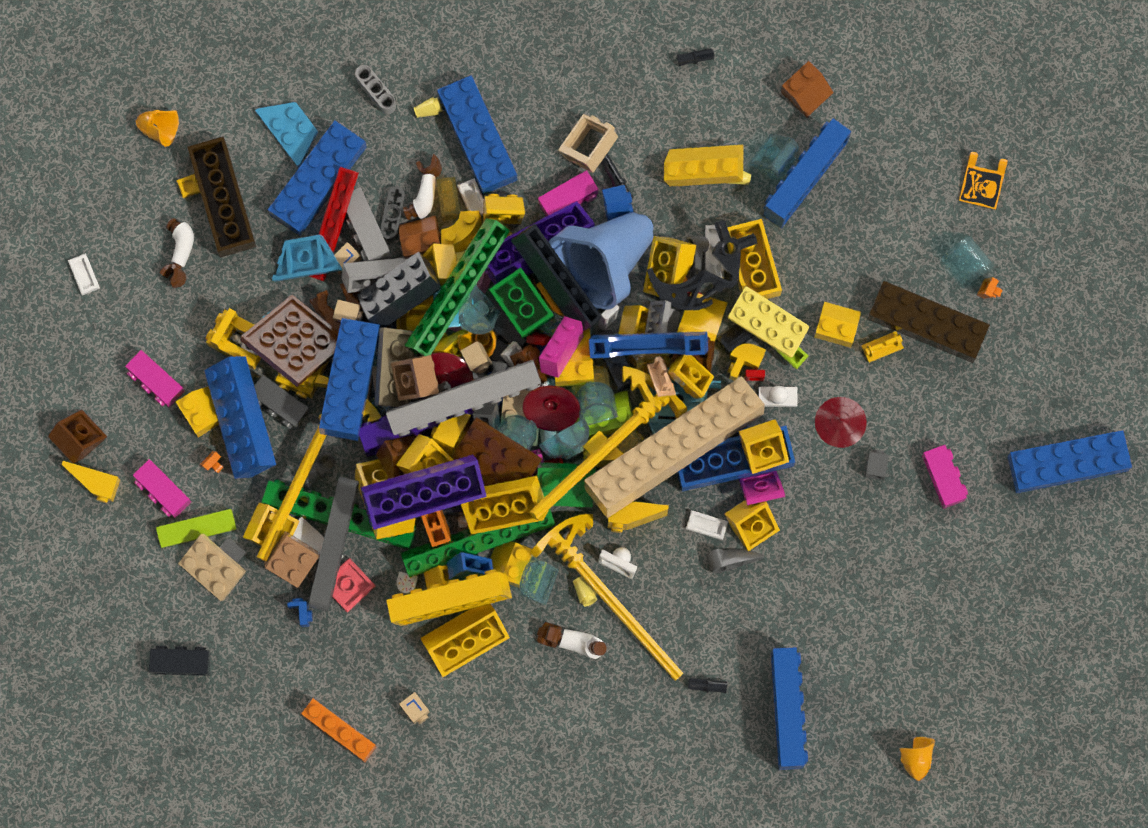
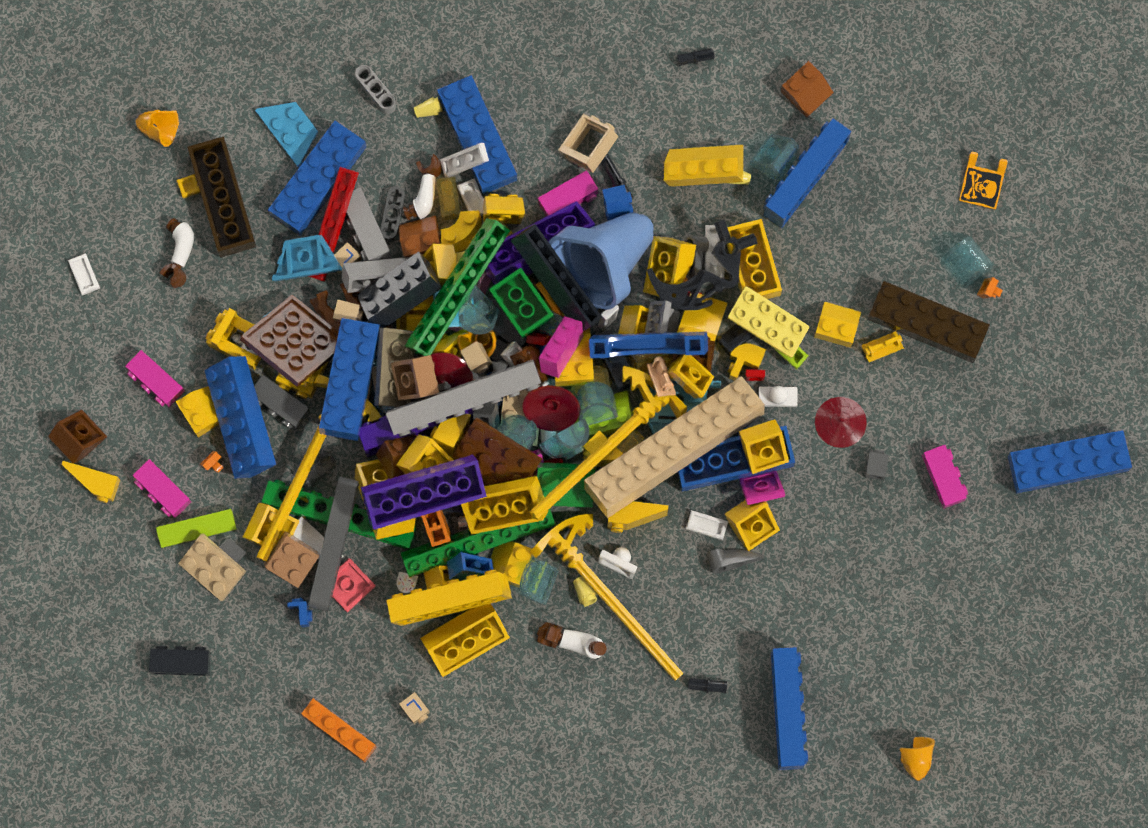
none -> white tile [440,143,489,178]

